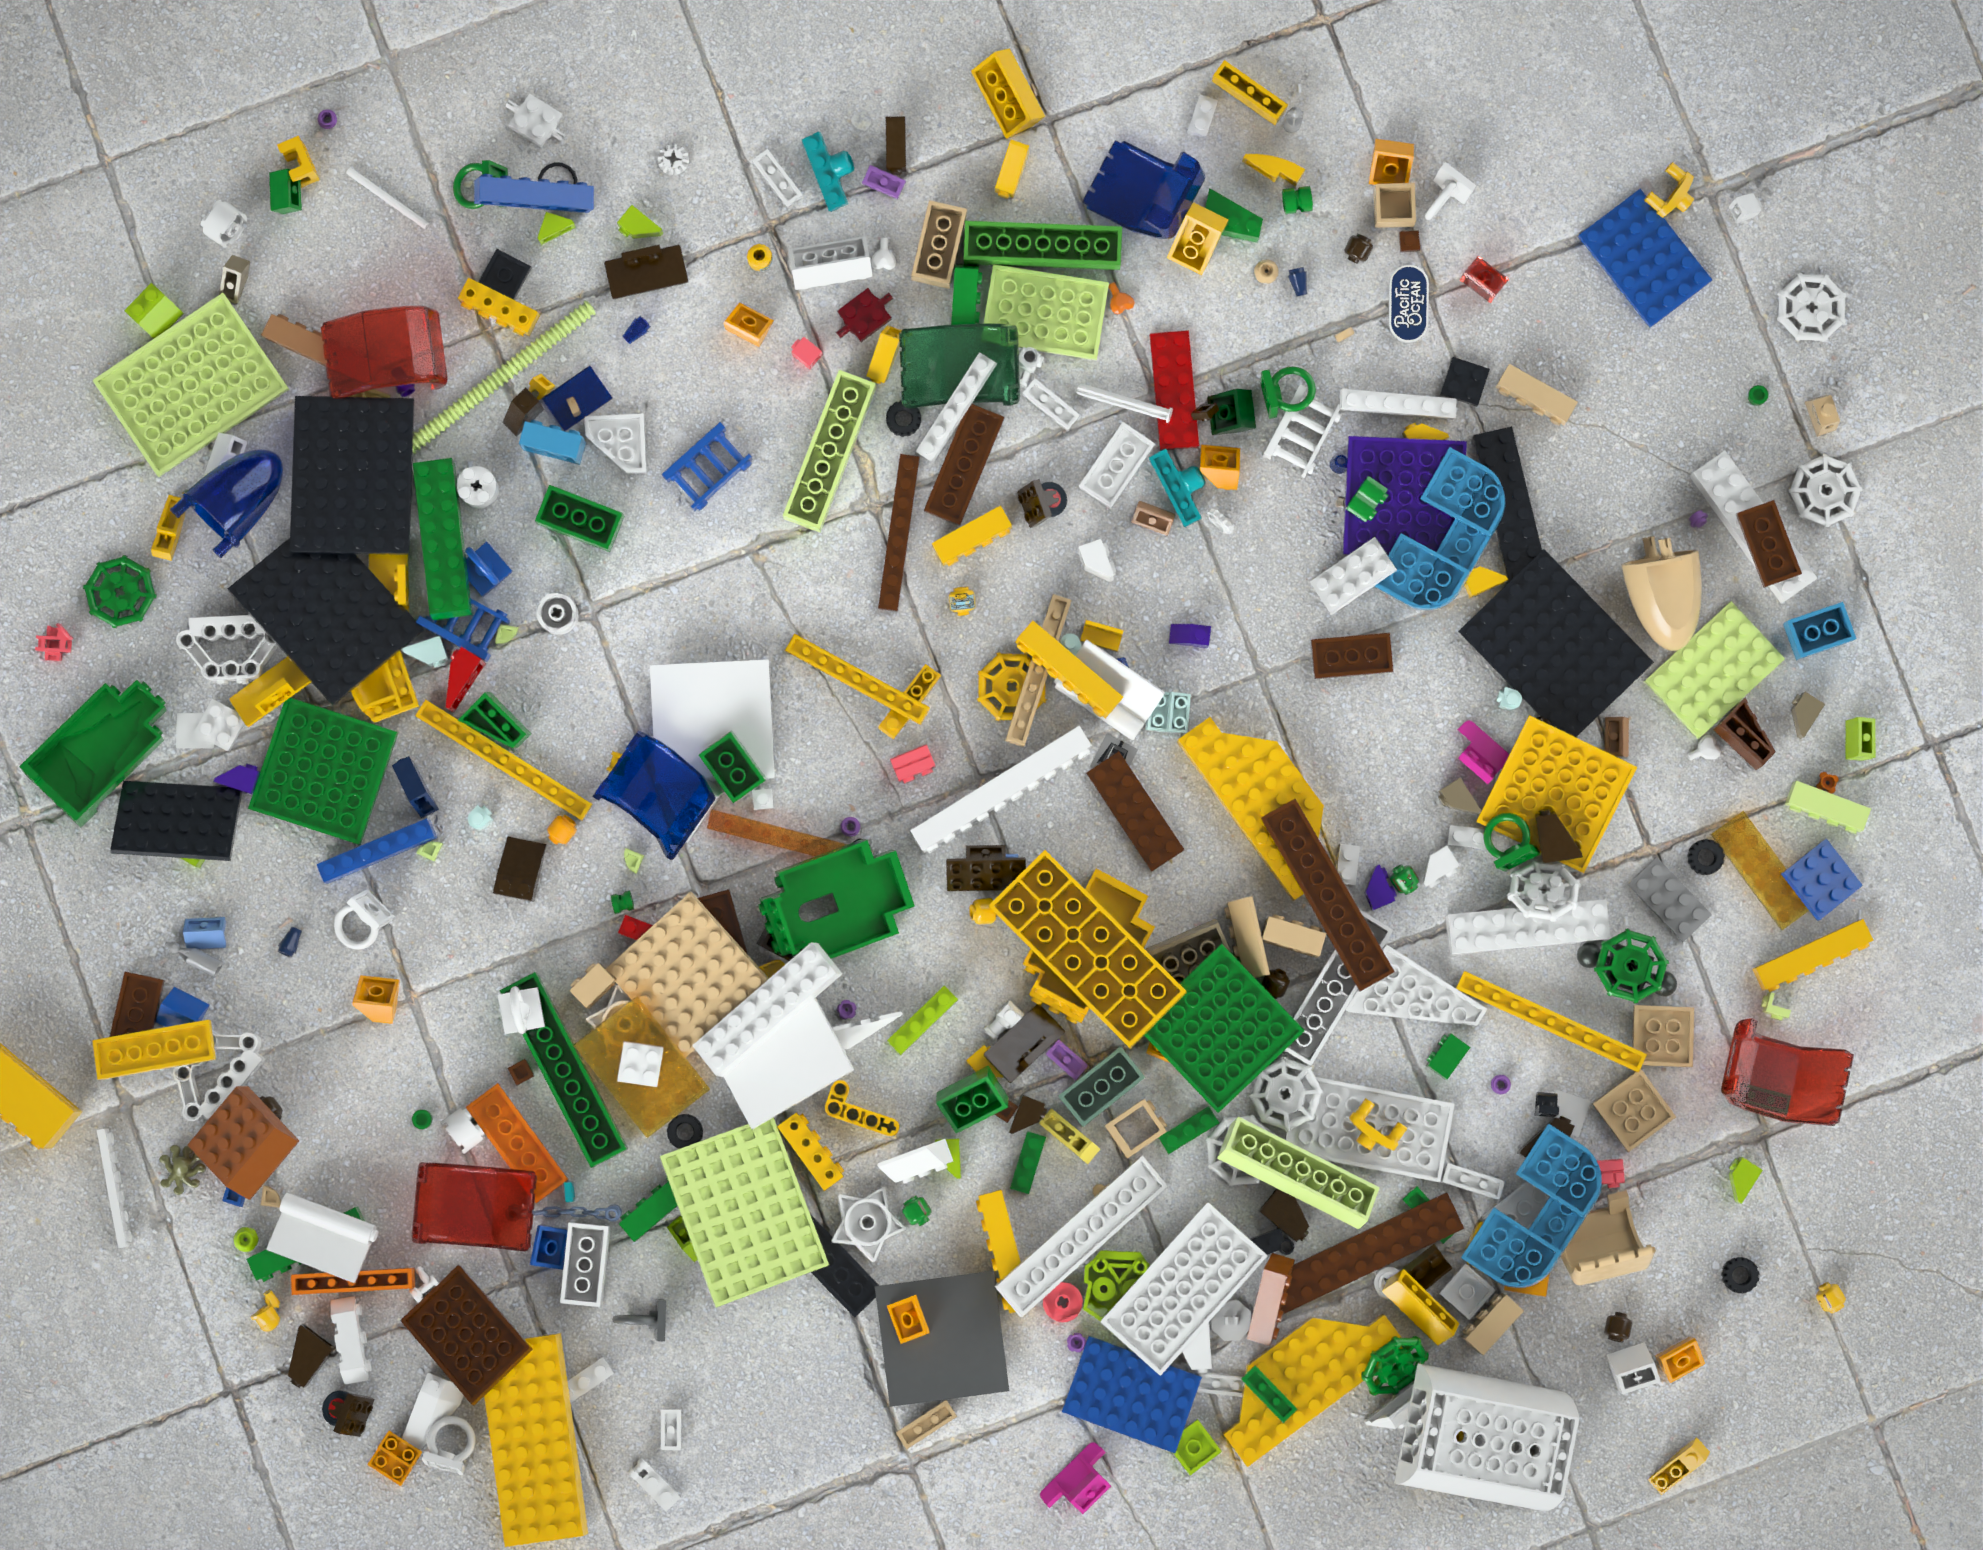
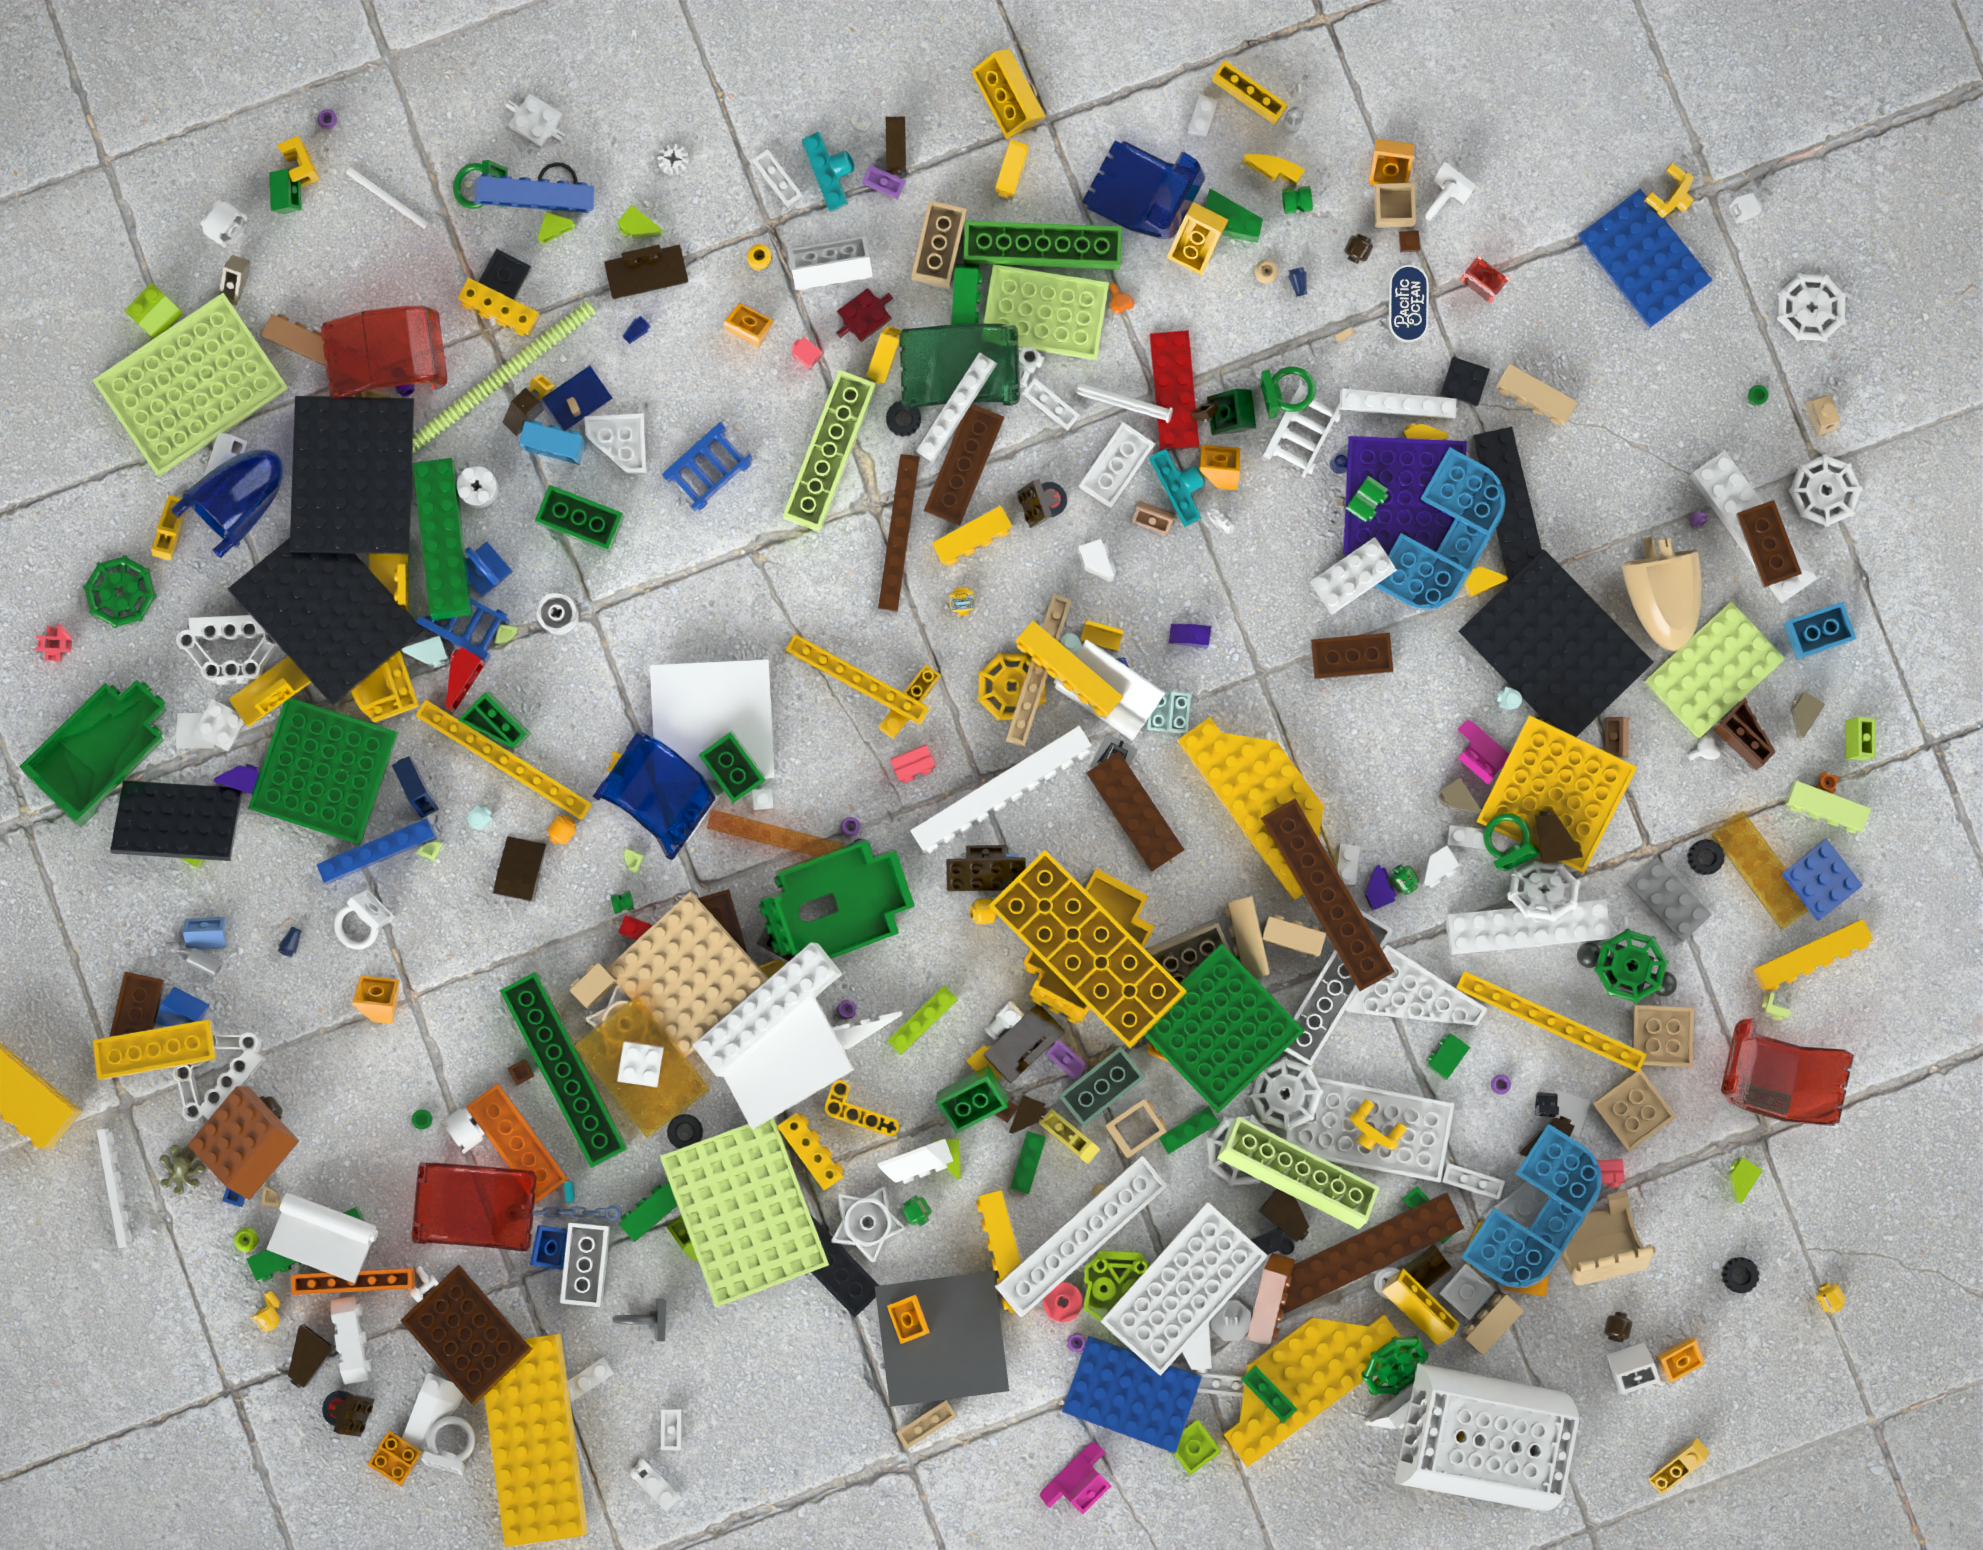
white tile [498,986,545,1034] -> none
white rock [871,238,896,270] -> none
dark brown head [1261,968,1290,999] -> none

